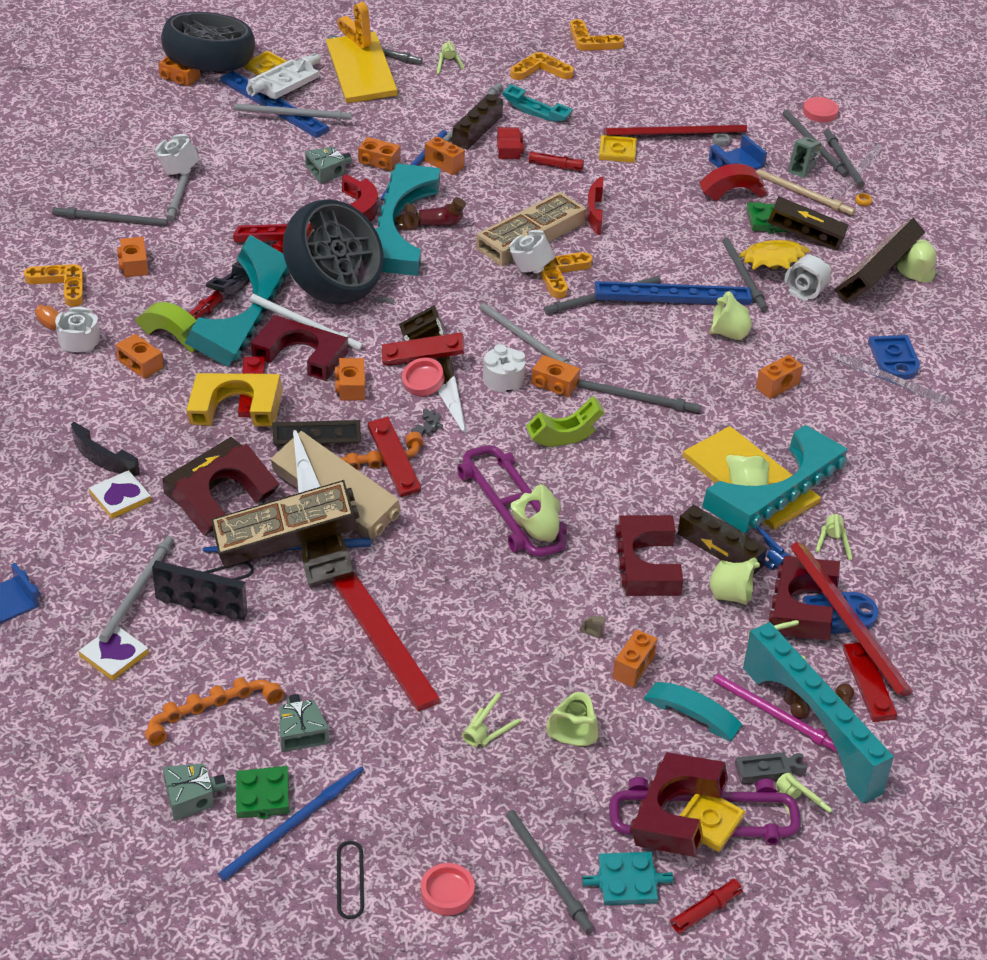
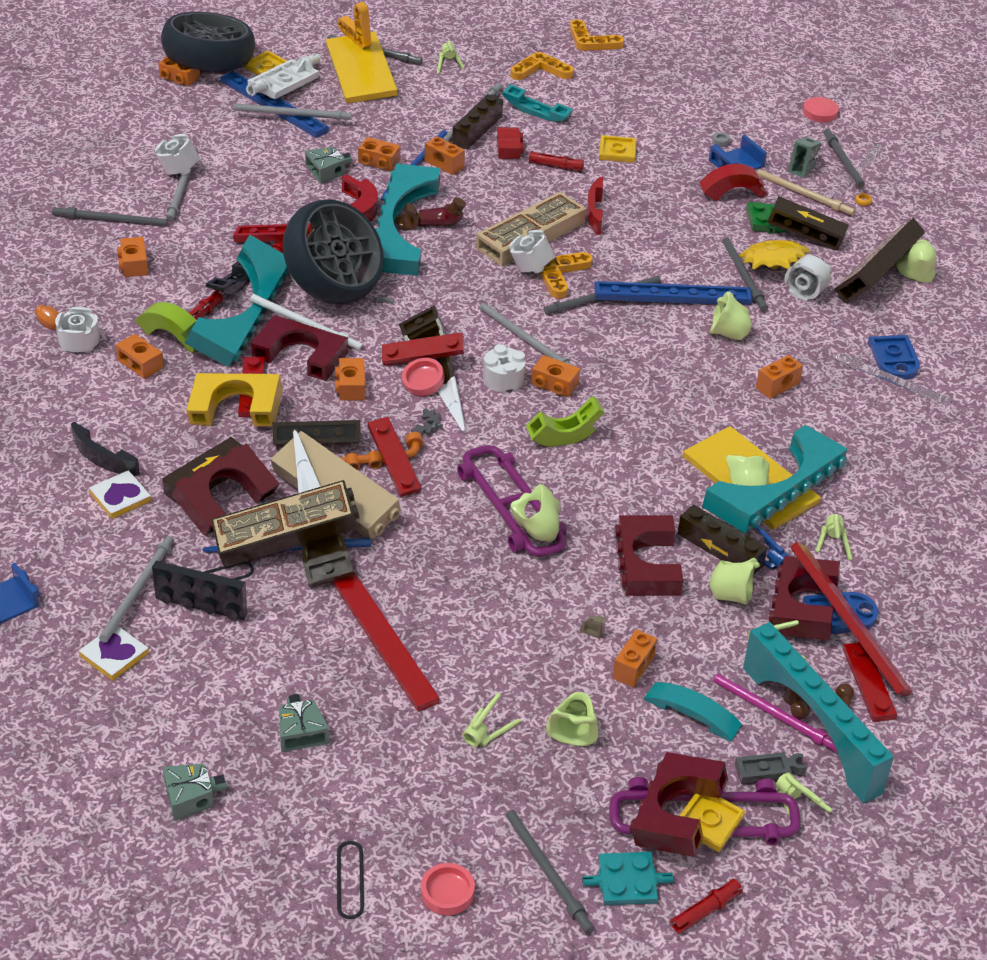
light orange beam [23,264,83,307] -> none
orange bar [144,677,285,746] -> none
blue piece [218,766,364,881] -> none
green plate [236,766,290,819] -> none
dark grey bar [578,379,702,413] -> none
red tile [604,125,747,135] -> none
dark grey bar [782,110,849,177] -> none

